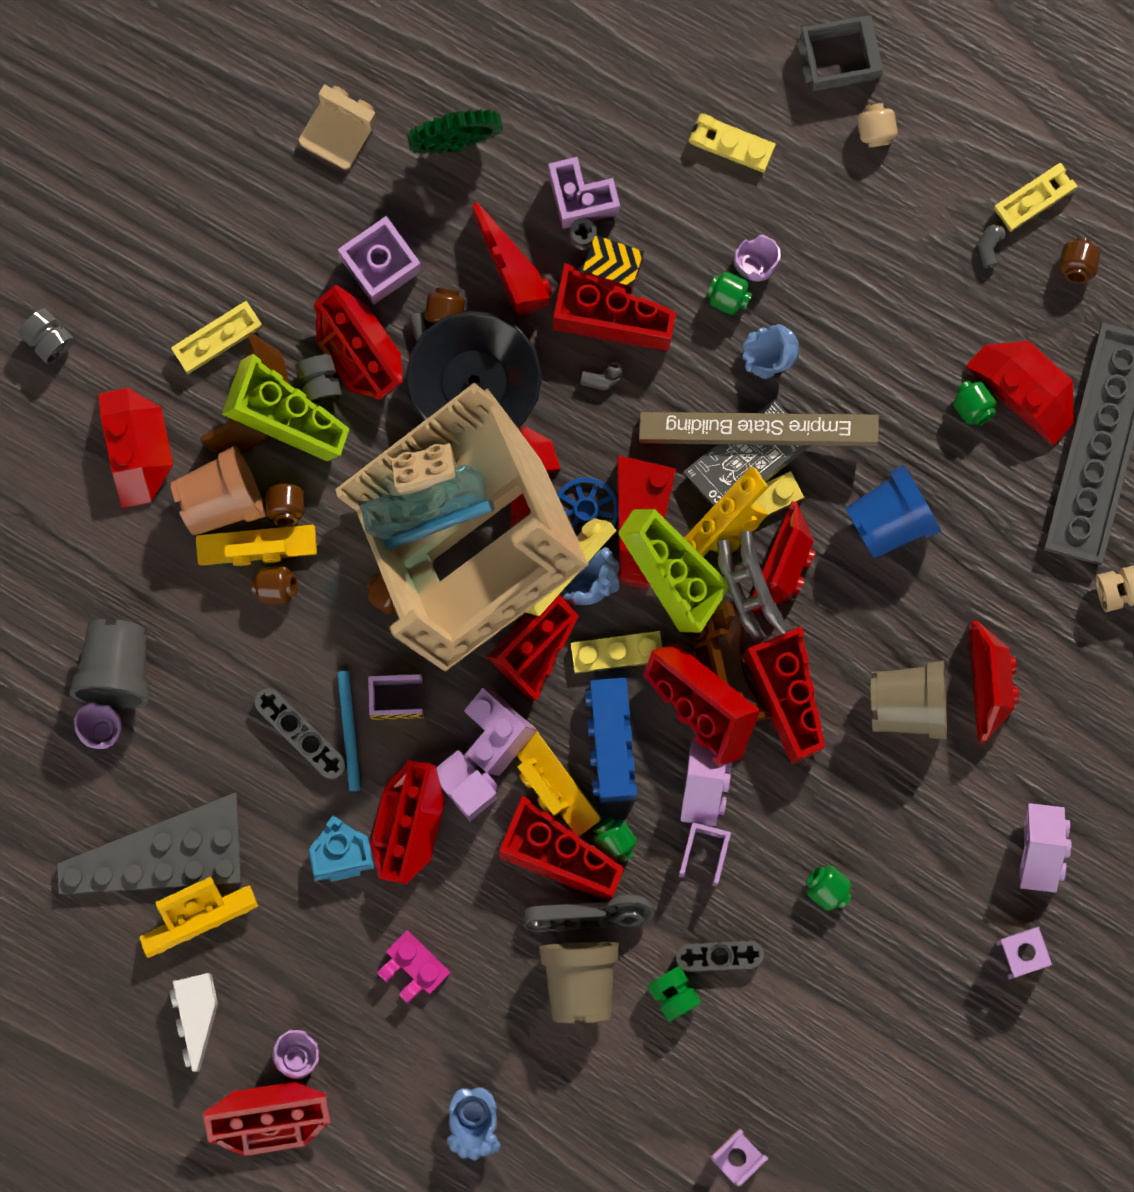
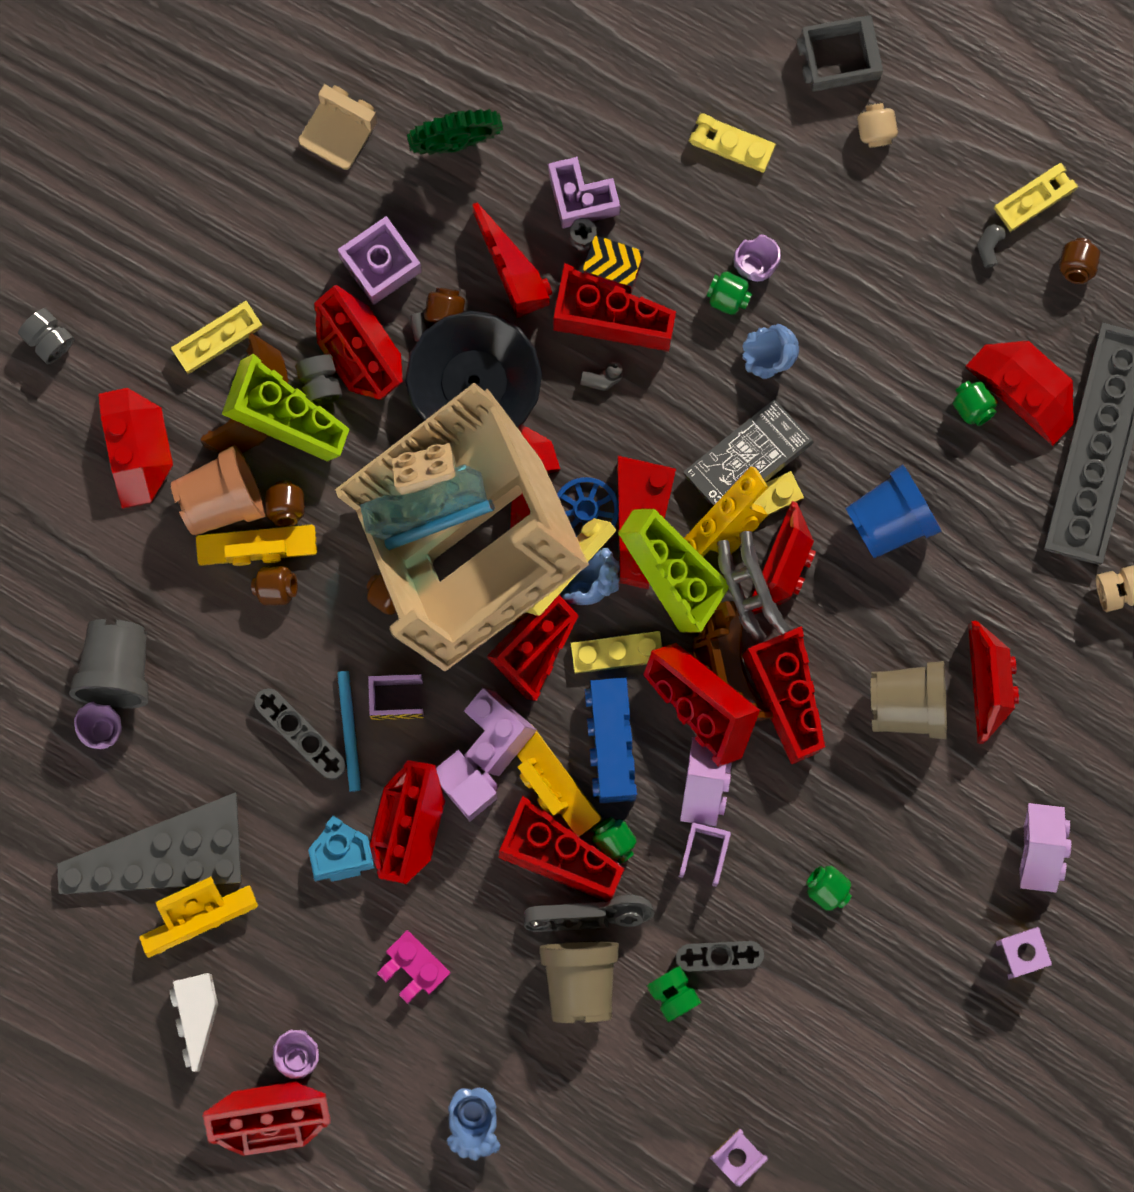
dark tan tile [639,412,879,446] -> none

